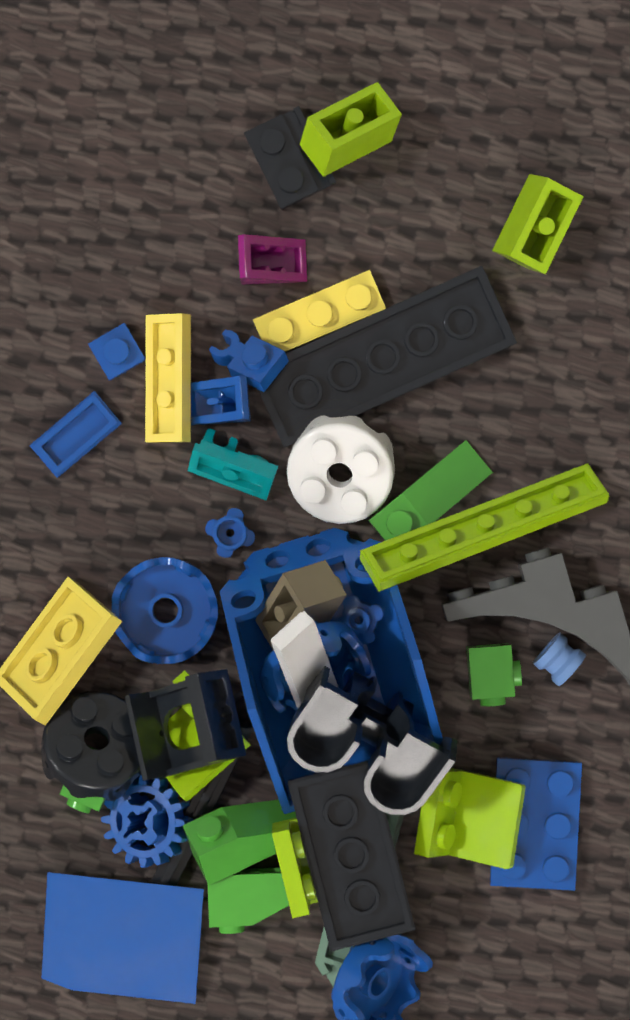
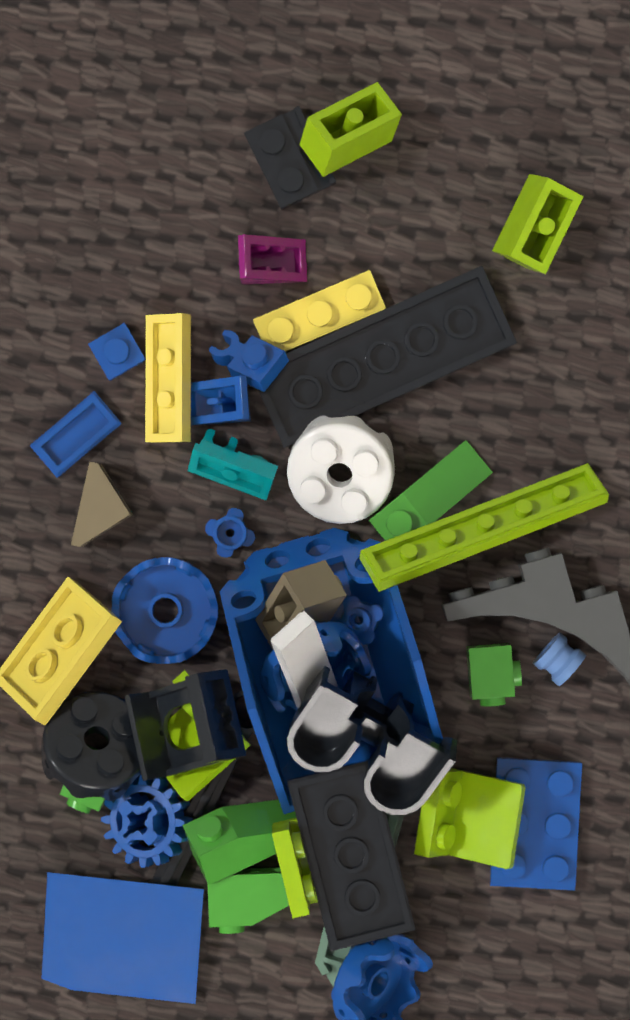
none -> dark tan slope [71,461,133,547]

